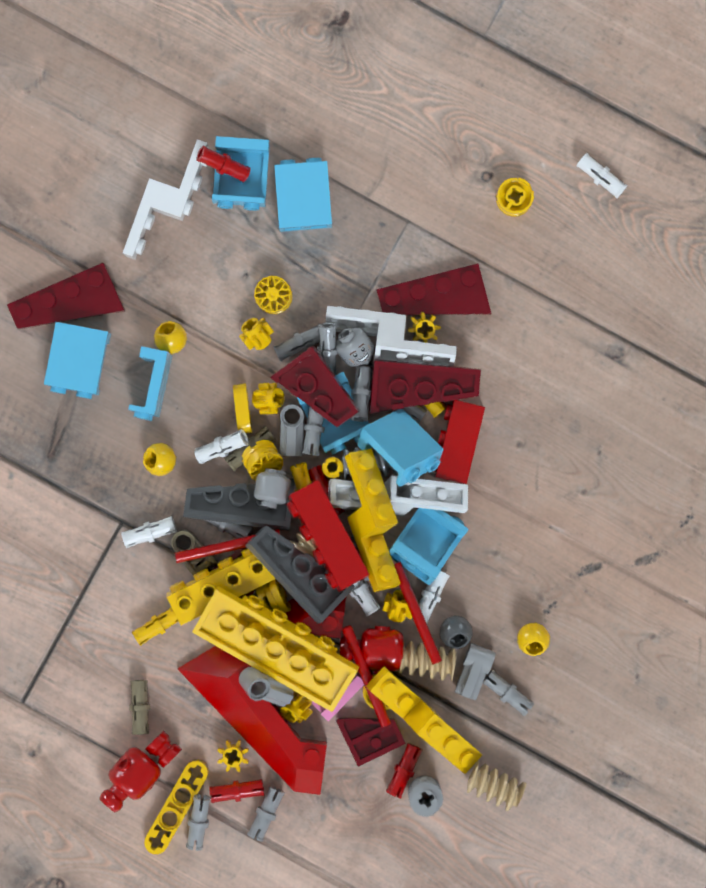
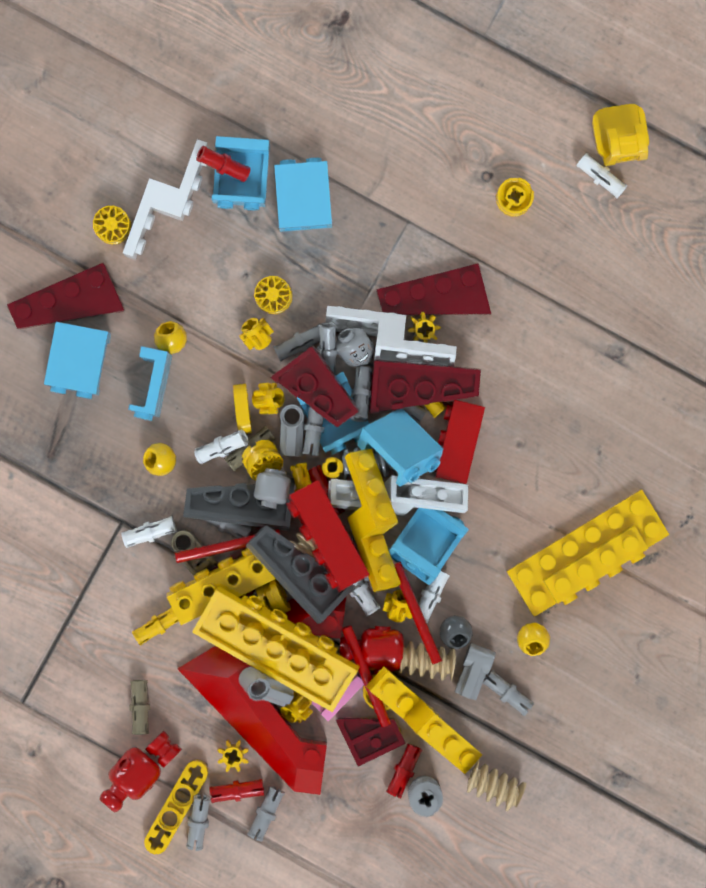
none -> yellow wheel [93,205,132,245]
none -> yellow plate [506,489,670,617]
none -> yellow piece [592,104,649,166]

